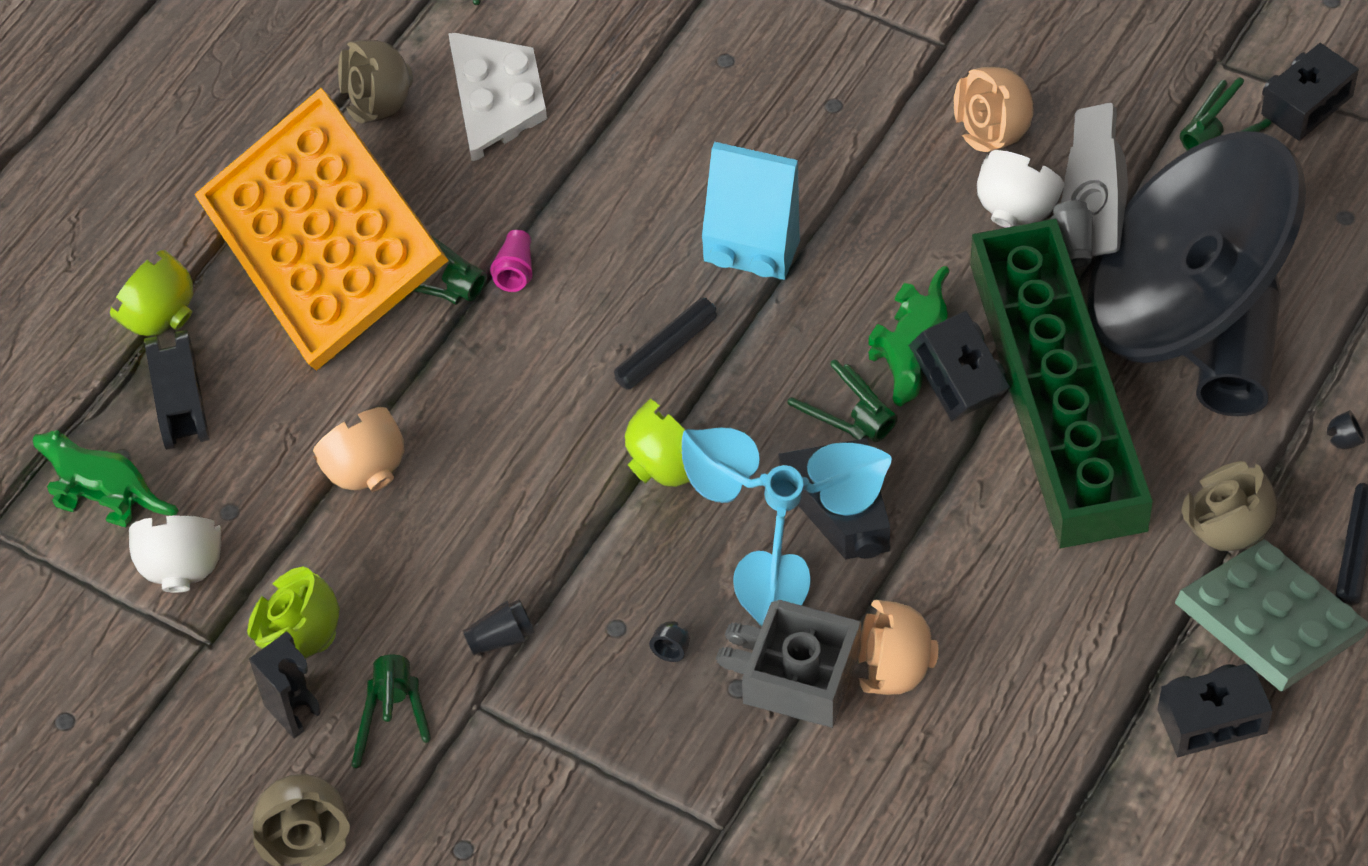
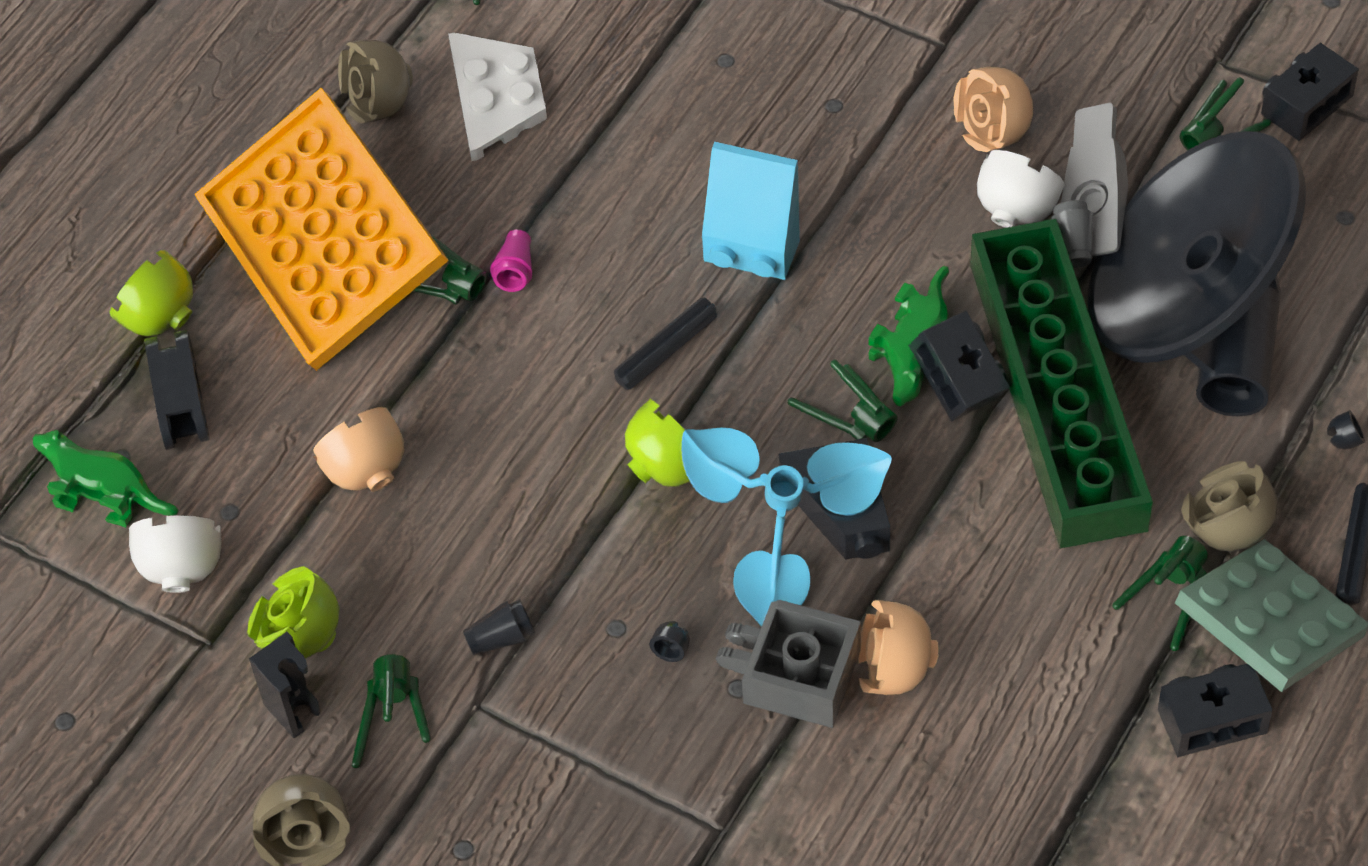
none -> dark green plant [1112,536,1208,651]

